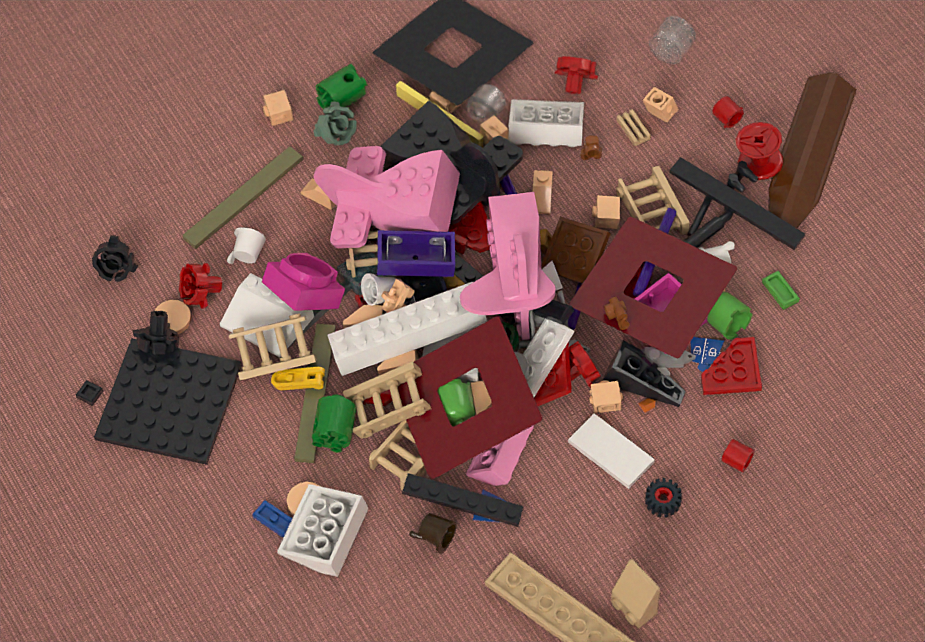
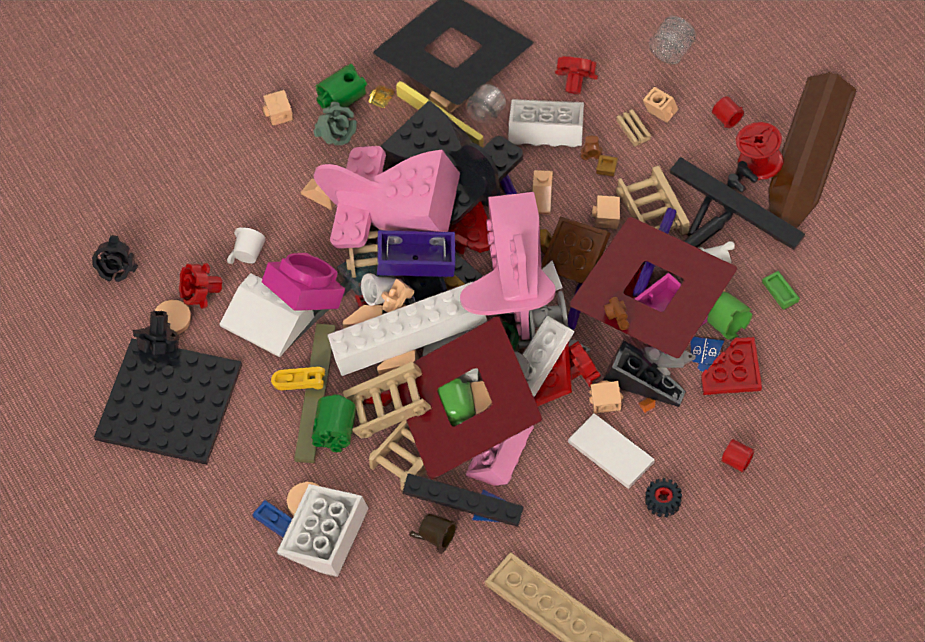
black tile [76,380,103,406] -> none
olive tile [182,146,303,249] -> none
tan fence [229,313,317,380] -> none
light nougat head [480,115,508,145] -> none
black tile [533,300,575,325] -> none
tan slope [611,559,660,629] -> none
none -> clear yellow slope [369,85,395,108]
none -> pearl gold plate [596,155,618,177]

